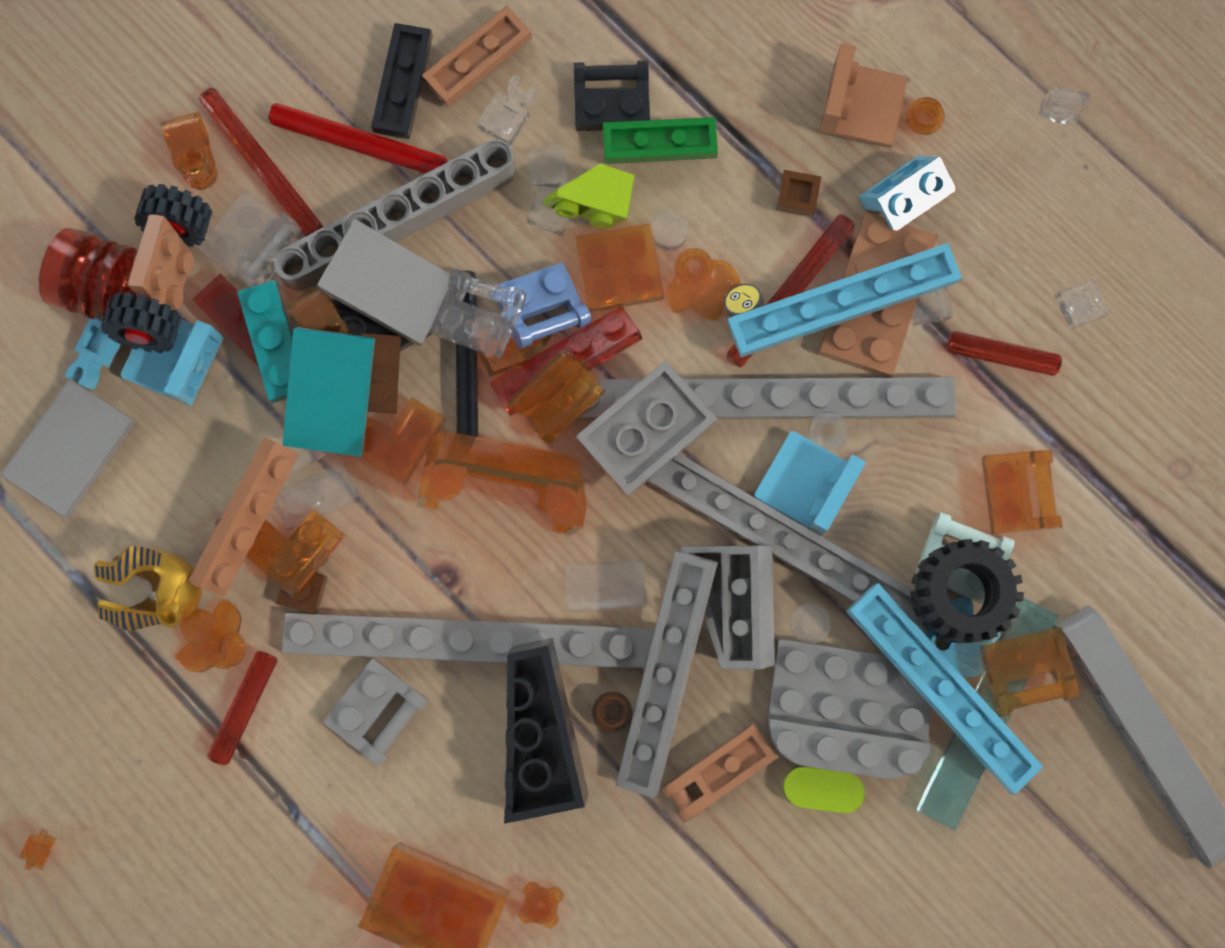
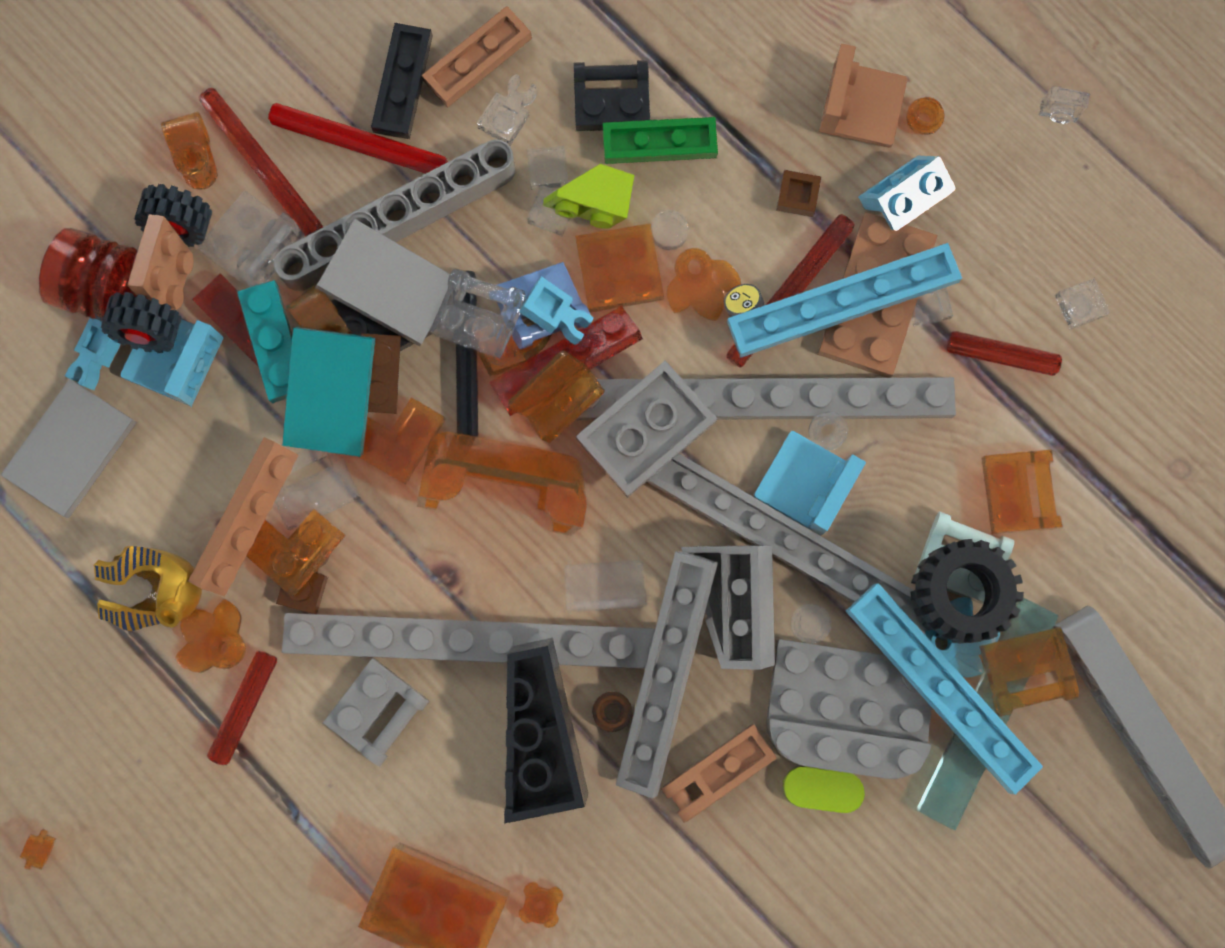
none -> medium azure plate [518,276,594,345]

